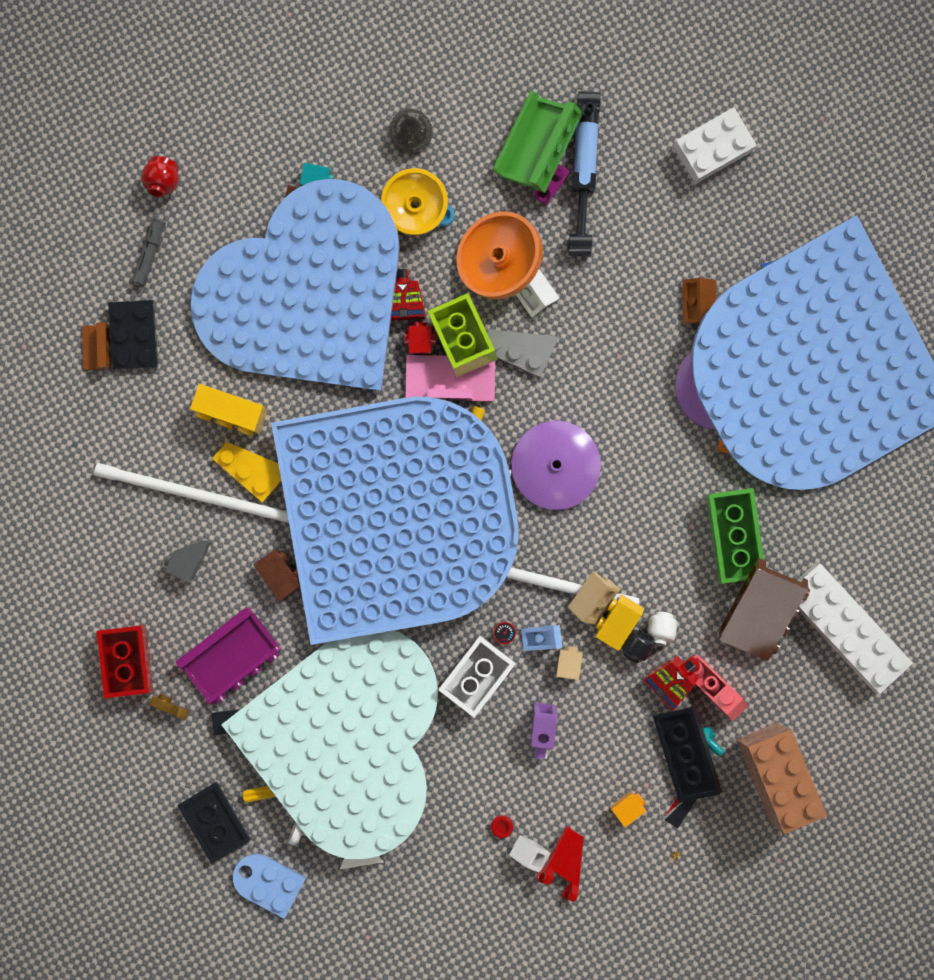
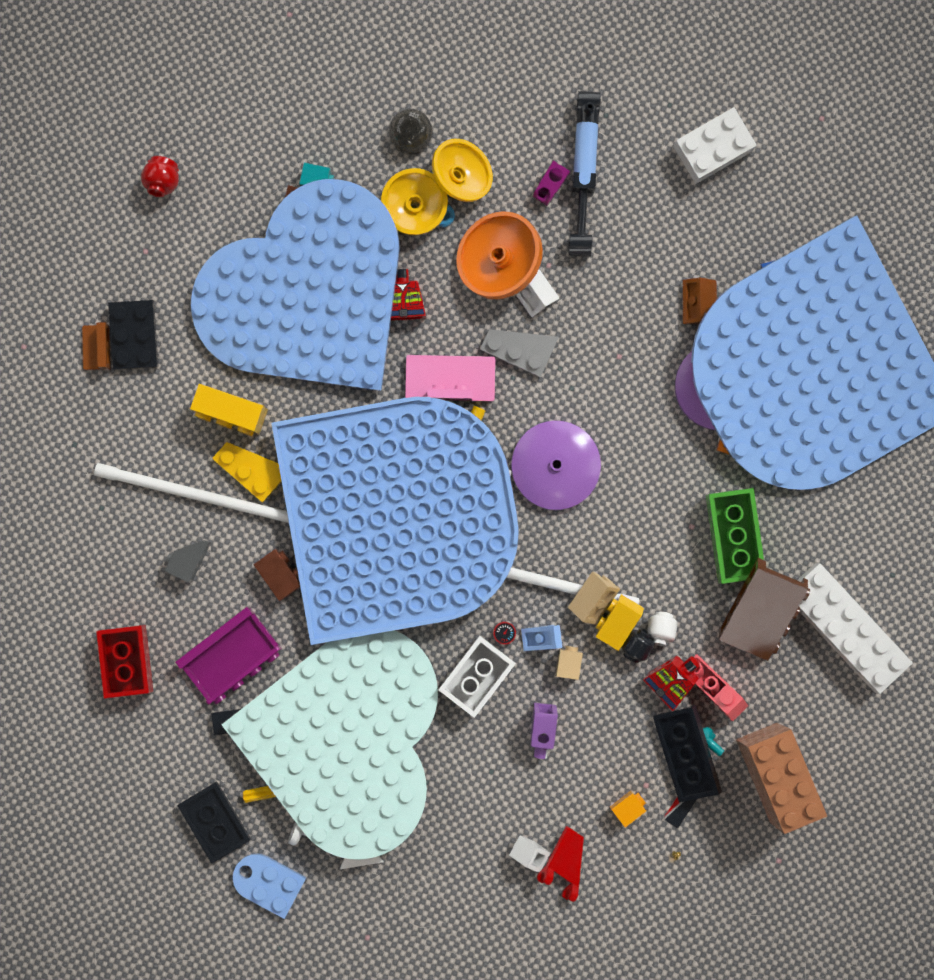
dark grey pin [132,218,166,286] -> none
pearl gold plate [149,693,190,720] -> none
red brick [404,322,436,355] -> none
lime brick [427,293,497,377] -> none
red tile [491,815,513,838] -> none
bright green panel [493,91,583,193] -> none
none -> yellow dish [432,139,493,202]

